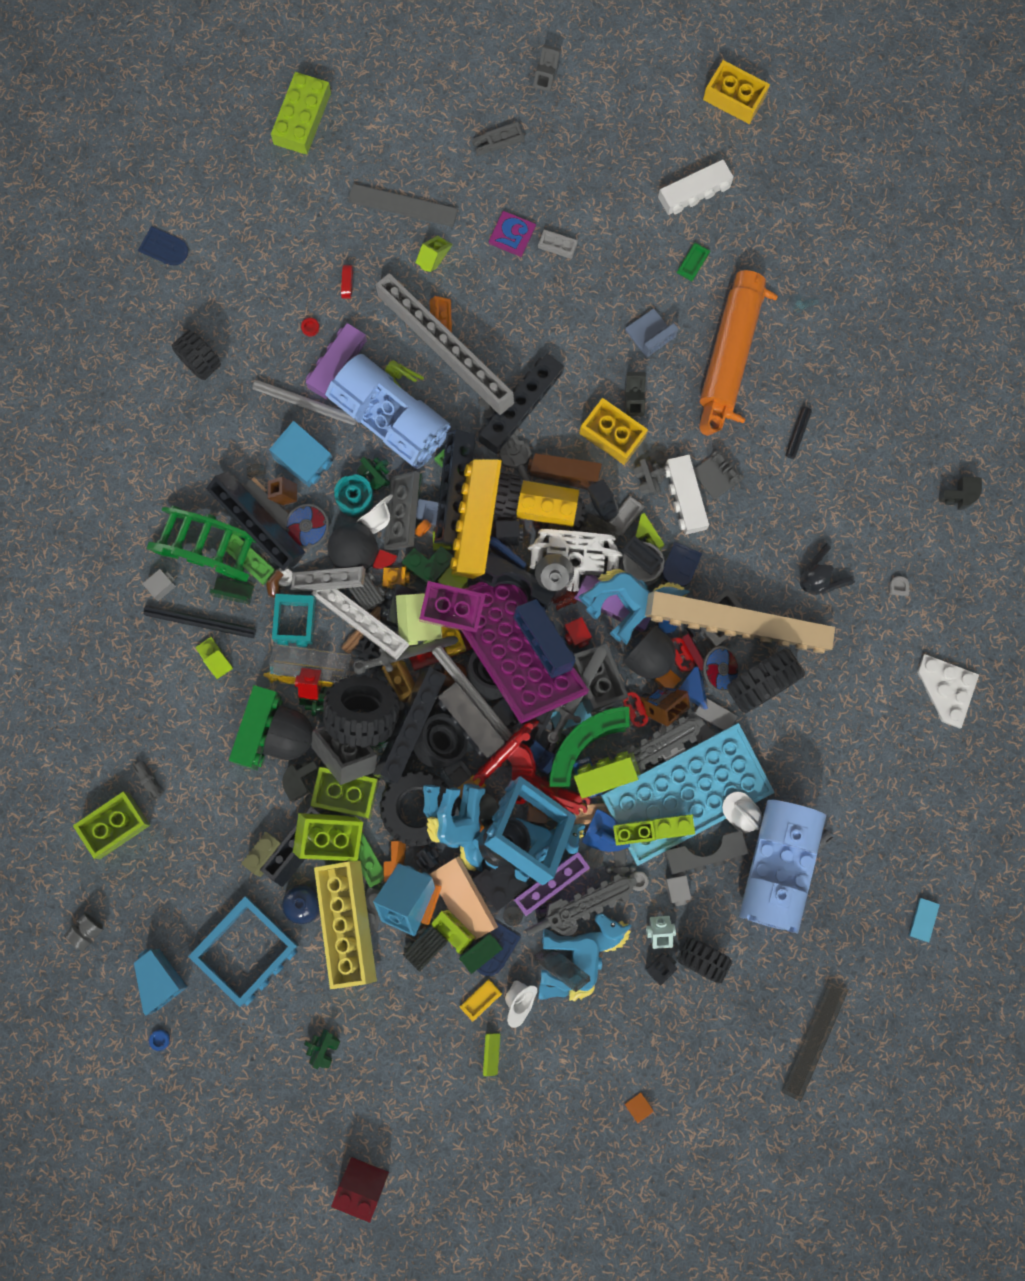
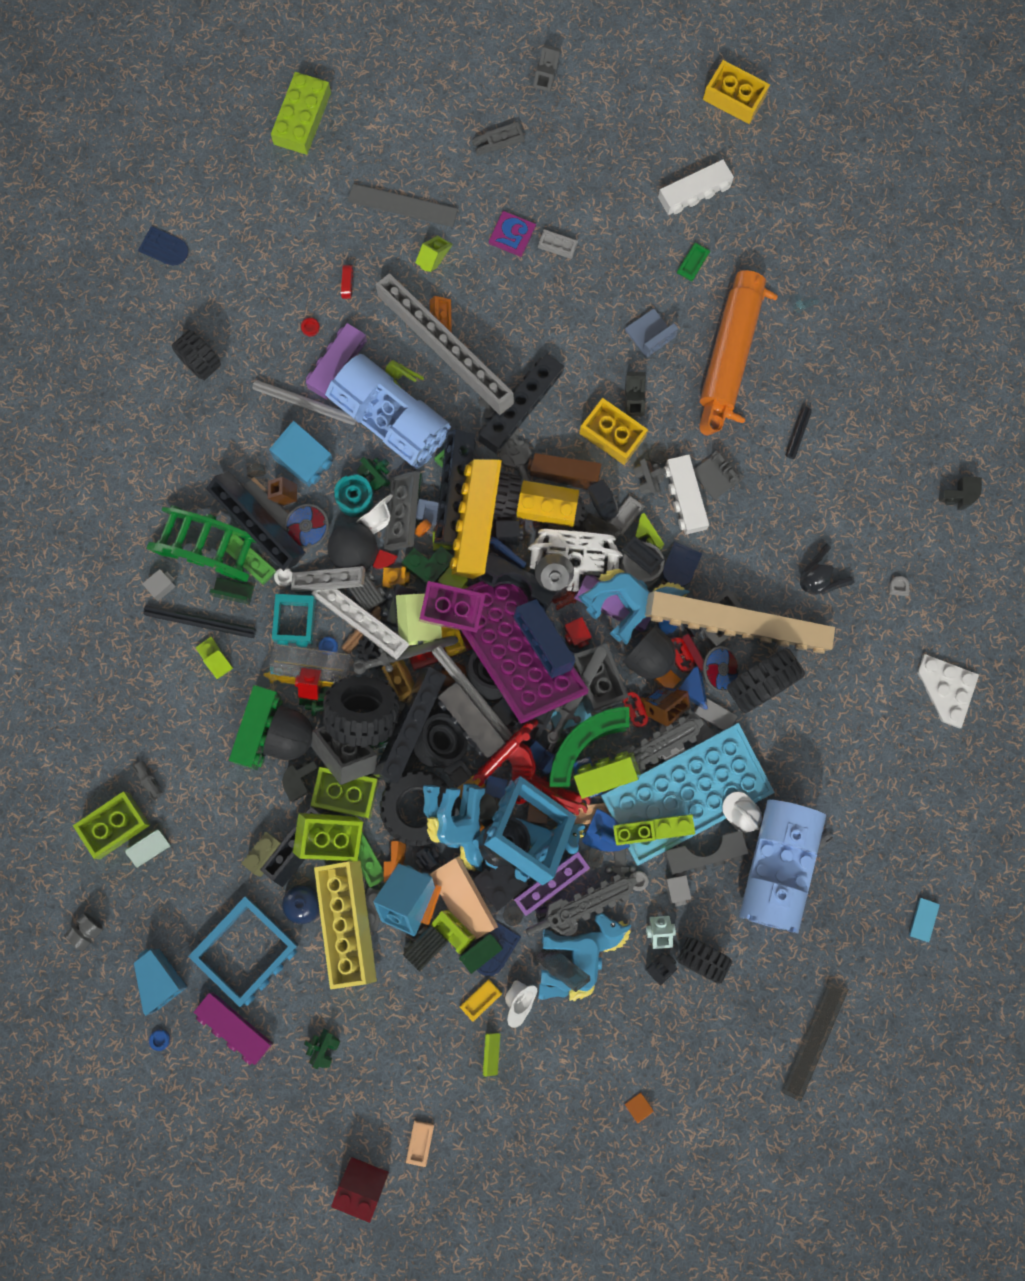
reddish brown arm [266,569,284,598] -> none
none -> slope [124,829,171,868]
none -> magenta brick [193,992,273,1065]
none -> blue tile [318,637,338,657]
none -> light nougat tile [406,1120,434,1167]
none -> blue tile [485,776,508,799]

